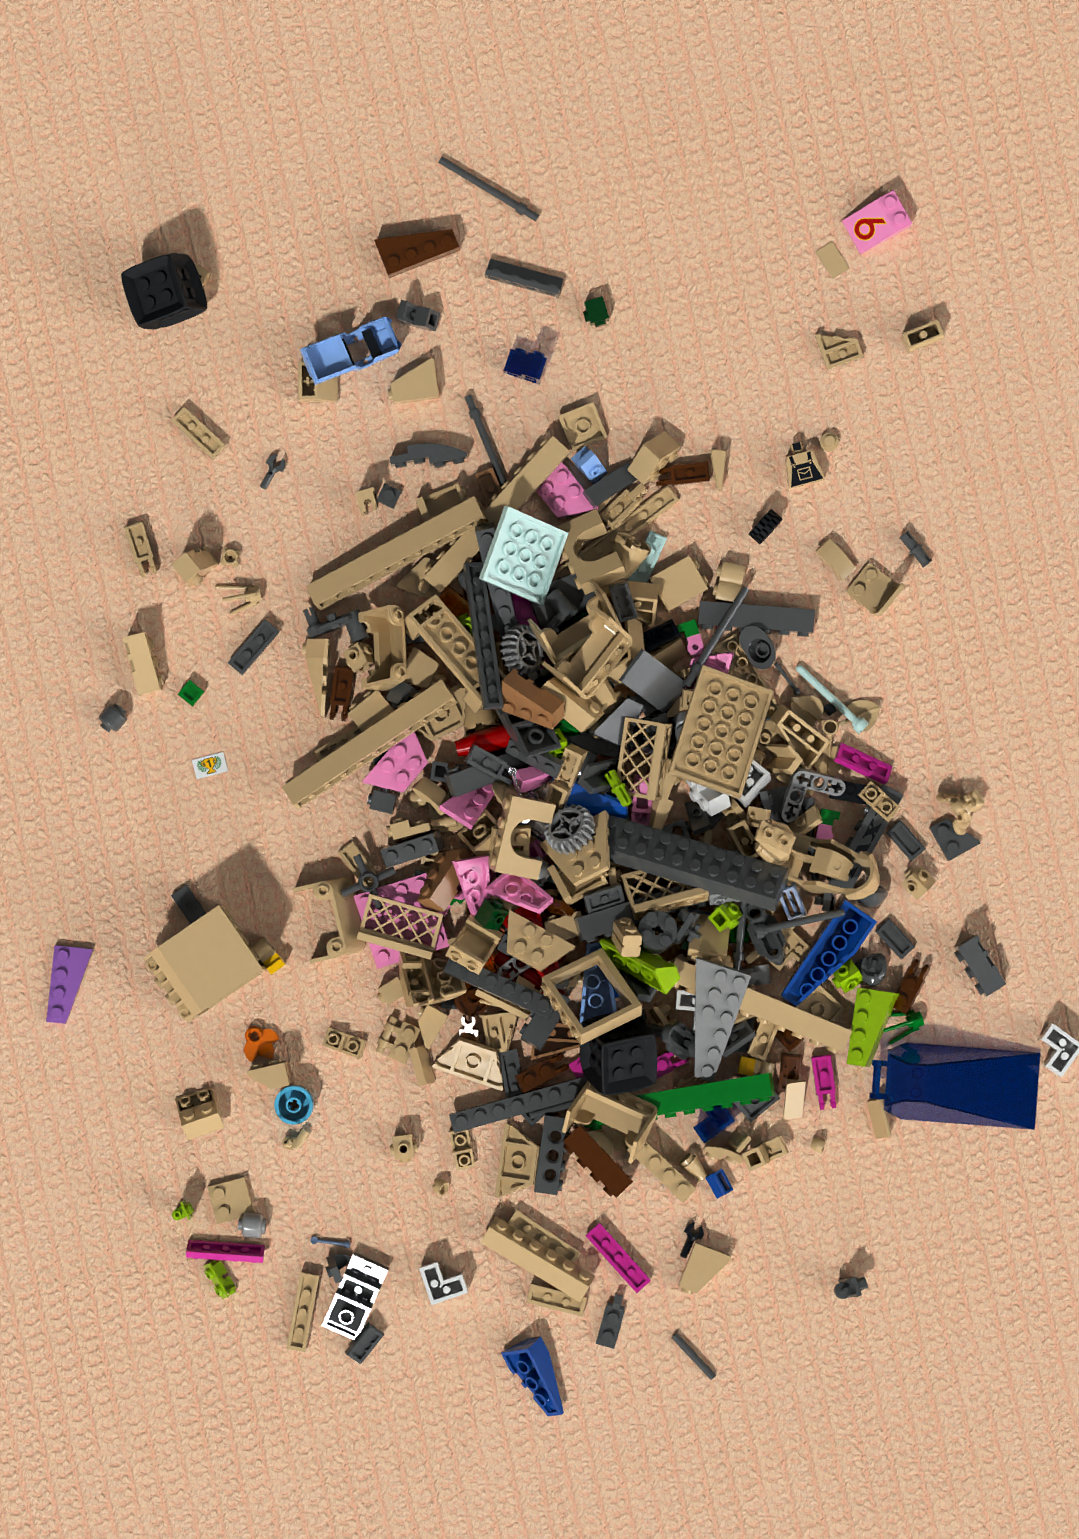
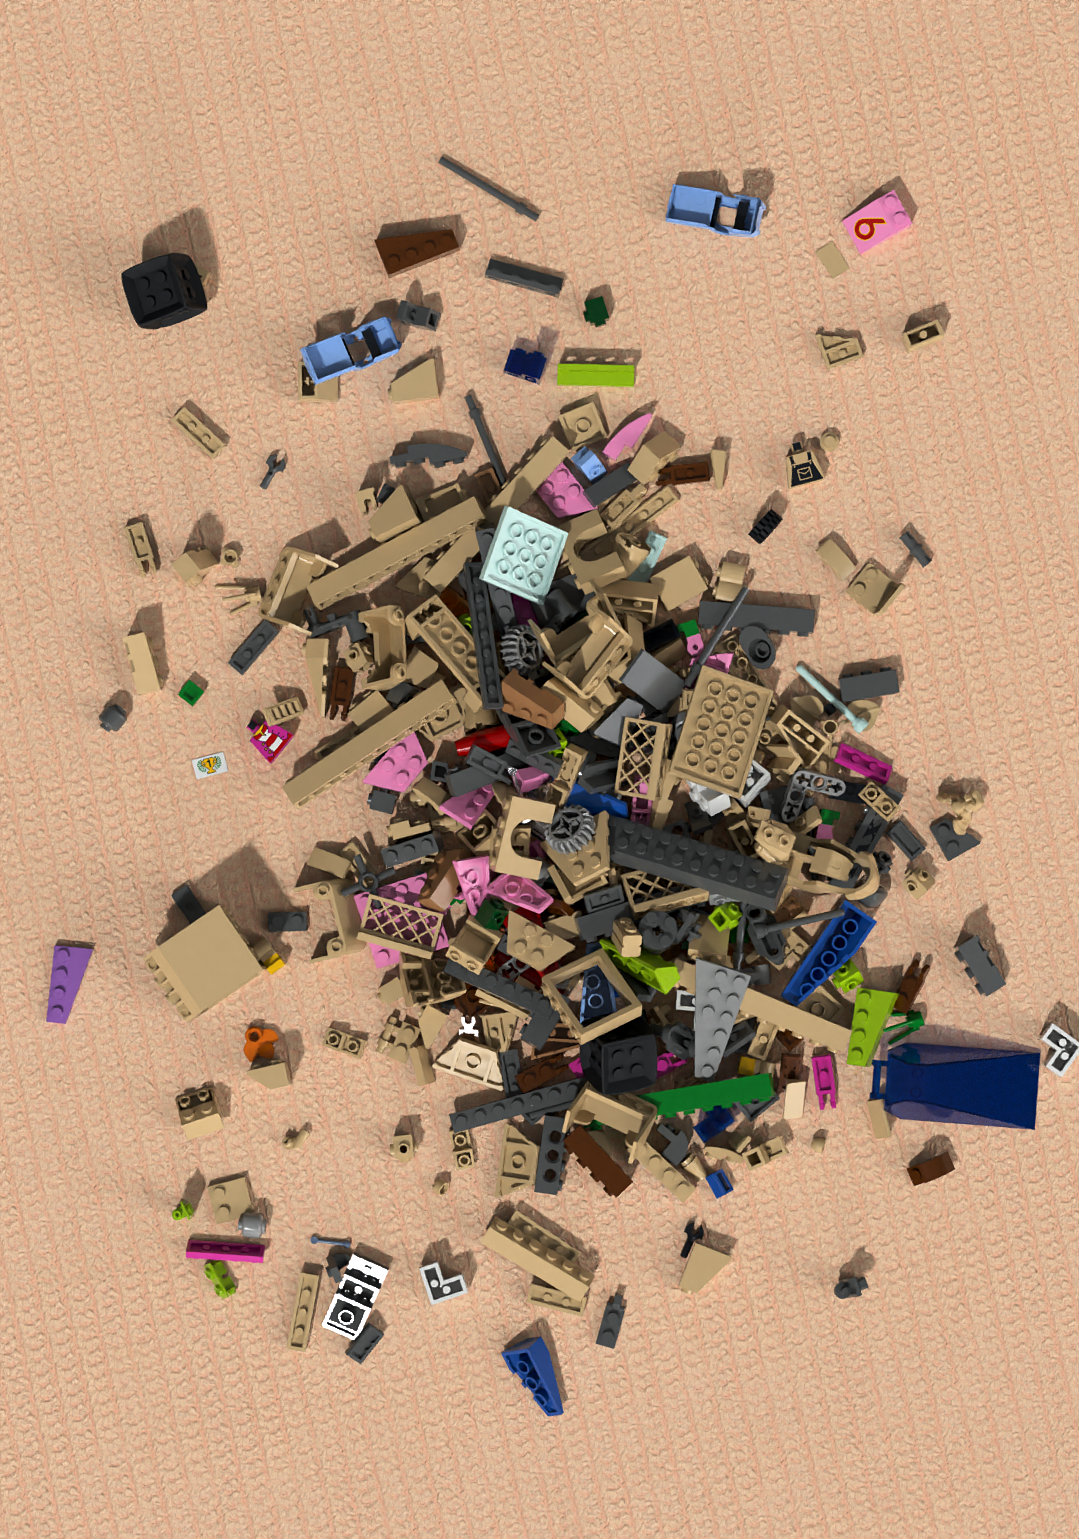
medium azure brick [274,1085,314,1125] -> none
dark pink plate [585,1222,651,1293] -> none
lime axle [605,770,632,807] -> none
dark grey plate [608,581,638,622] -> none
dark grey bar [672,1333,716,1380] -> none
dark grey hinge [774,662,801,695] -> none
sand blue tile [780,882,807,920] -> none
dark grey tile [814,893,836,912] -> none
dark grey piece [854,953,887,987] -> none
dark grey tile [875,918,915,960] -> none
none -> torso [246,719,294,764]
none -> tan windscreen [258,546,339,636]
none -> tan slope [262,697,304,727]
none -> dark grey plate [268,912,307,932]
none -> tan slope [307,847,352,879]
none -> tan slope [368,485,424,545]
none -> lime fence [557,364,634,387]
none -> bright pink slope [602,413,652,461]
none -> dark grey brick [656,1123,688,1166]
none -> light blue piece [666,184,766,238]
none -> dark grey brick [838,667,900,703]
none -> dark grey gear [873,851,893,875]
none -> reddish brown brick [906,1151,955,1186]

